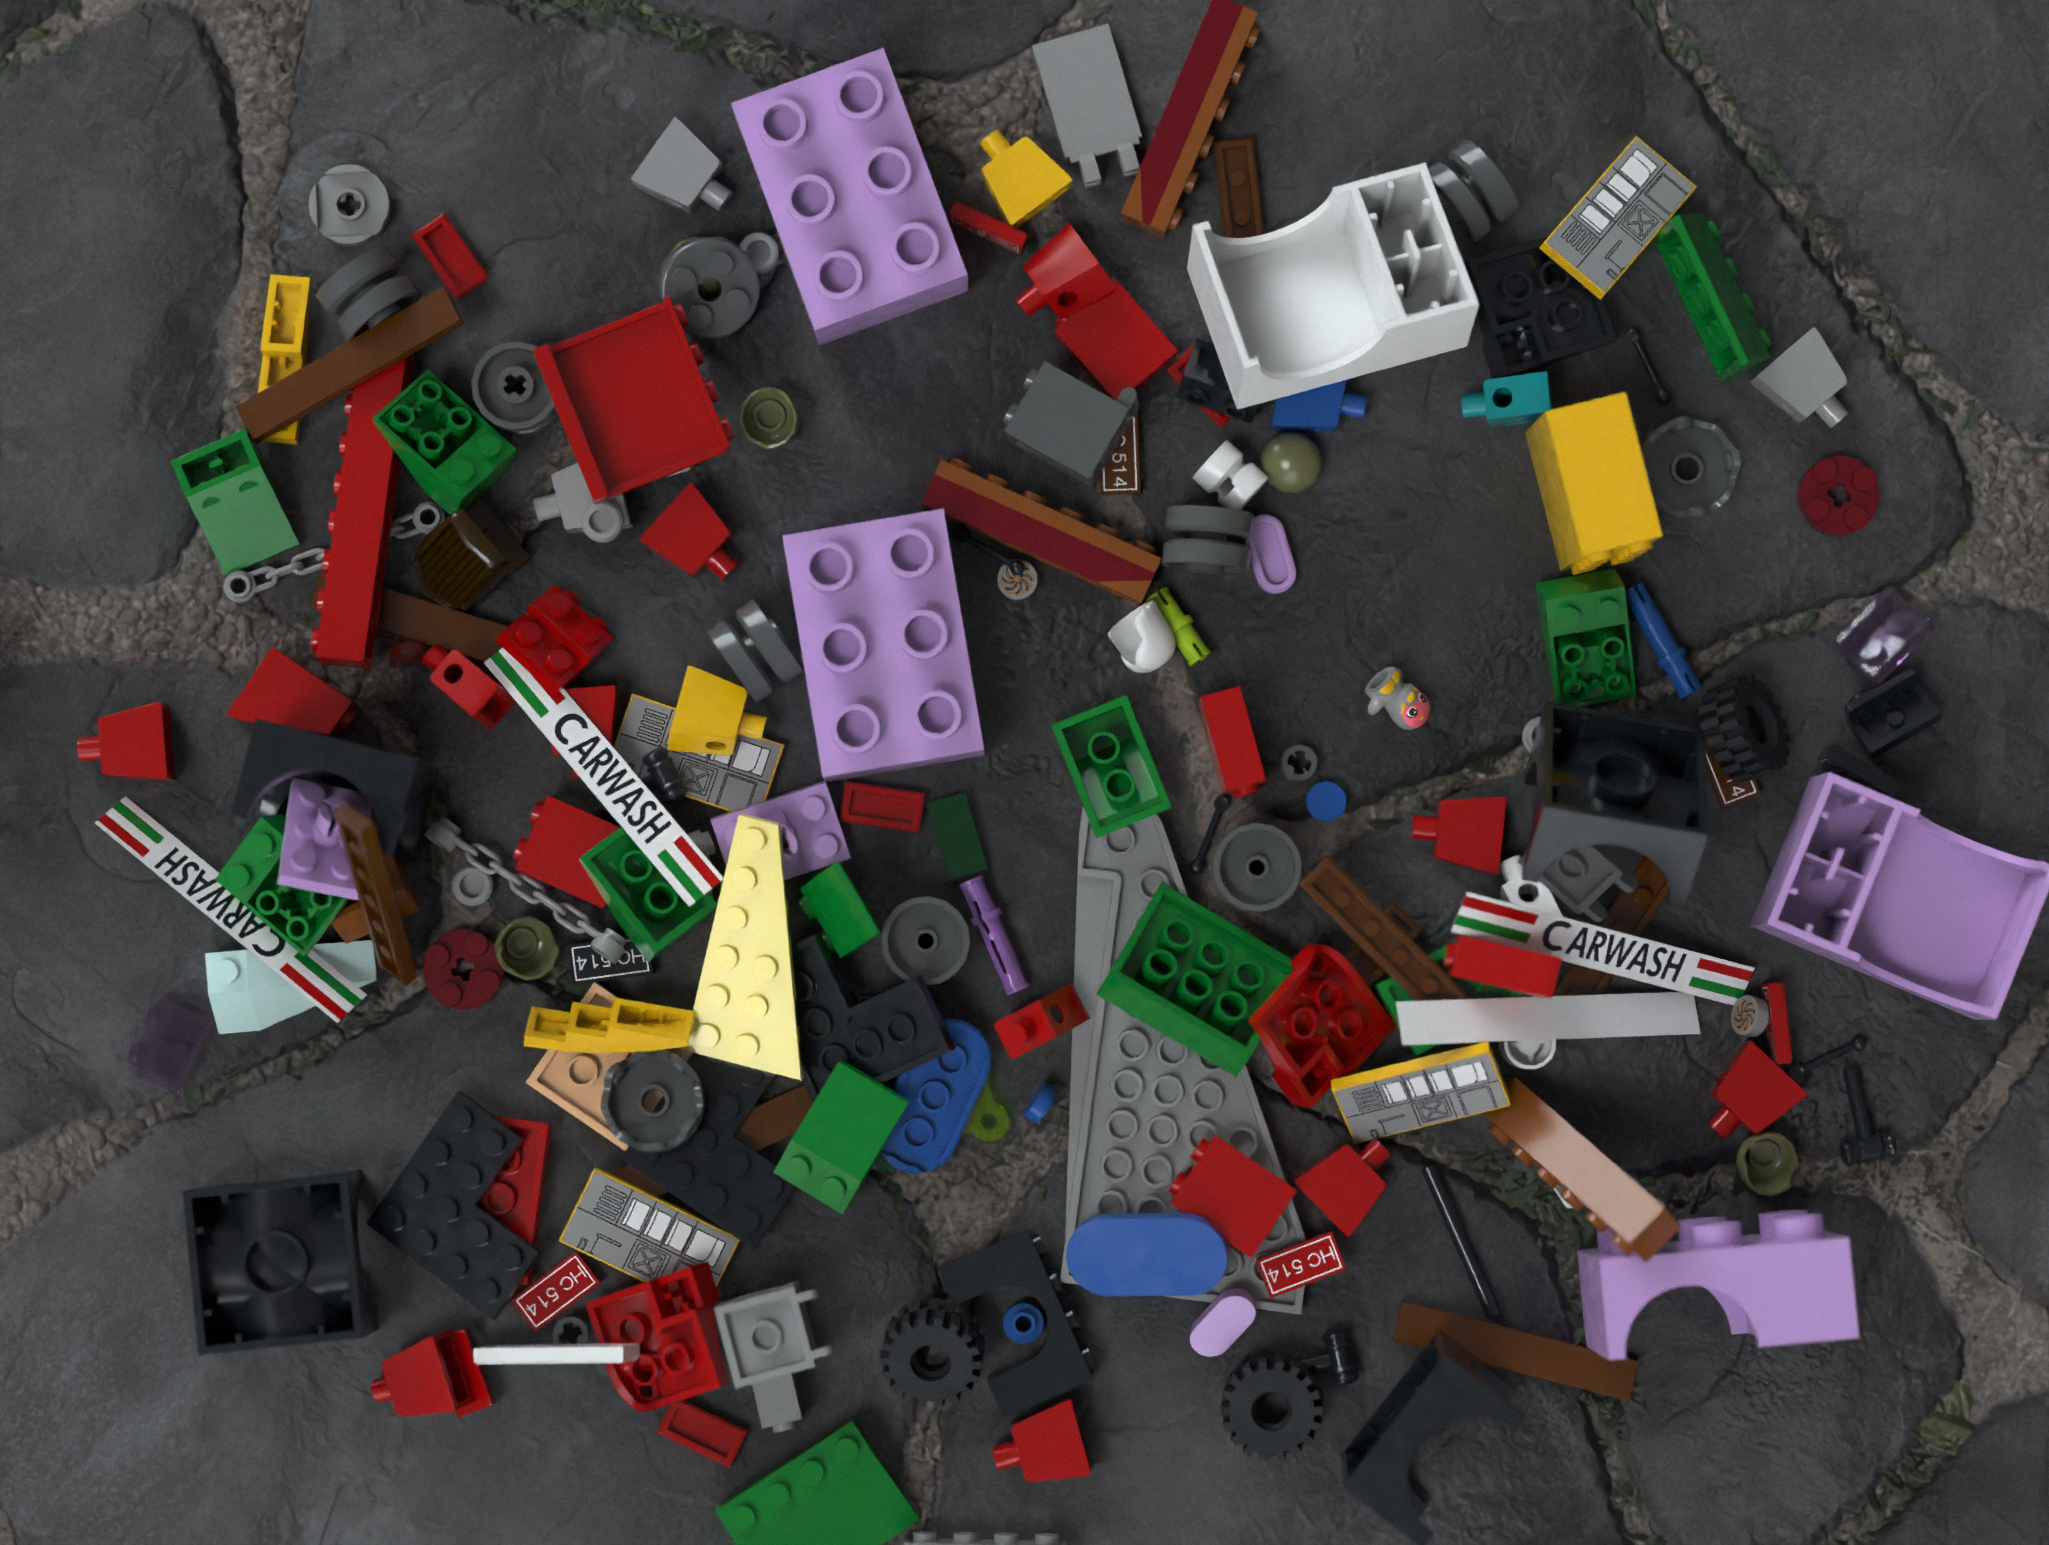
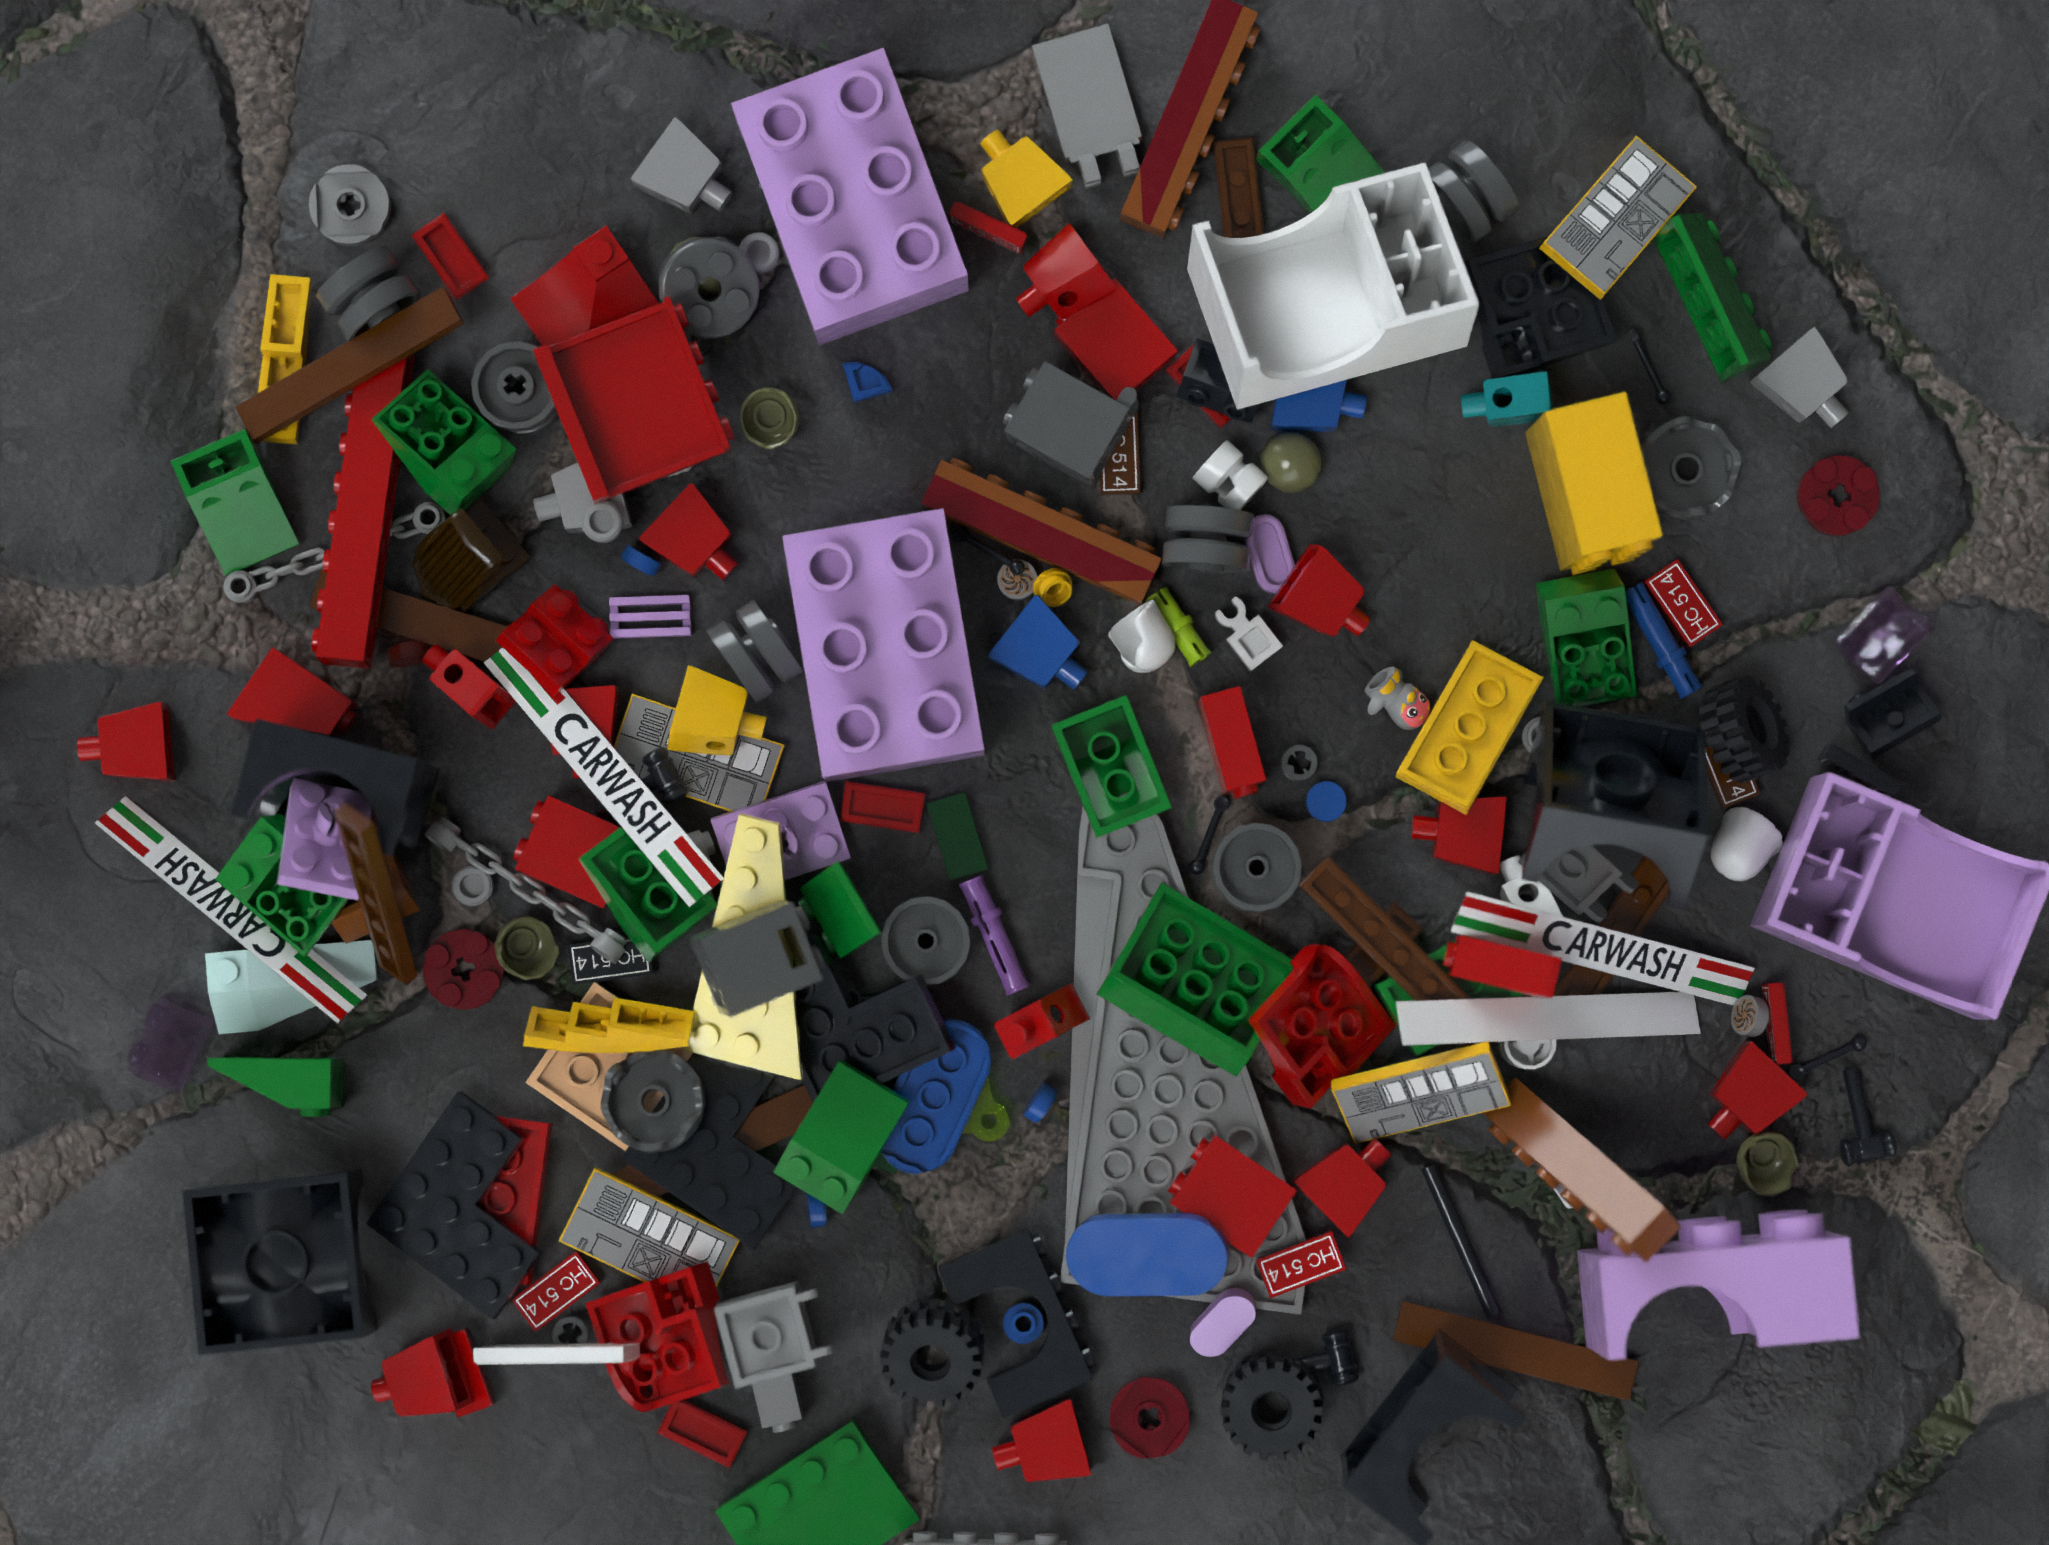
none -> green slope [207,1057,344,1117]
none -> red slope [510,226,659,347]
none -> lavender tile [609,595,691,639]
none -> blue tile [620,543,662,576]
none -> dark grey container [689,900,824,1017]
none -> blue tile [805,1192,827,1228]
none -> blue tile [843,362,892,403]
none -> blue torso [988,595,1089,690]
none -> yellow plate [1033,568,1072,607]
none -> dark red plate [1109,1376,1190,1459]
none -> white plate [1215,597,1283,672]
none -> green slope [1256,94,1385,213]
none -> red torso [1267,544,1371,637]
none -> yellow tile [1395,640,1544,815]
none -> red tile [1644,559,1723,648]
none -> white hair [1711,807,1783,882]

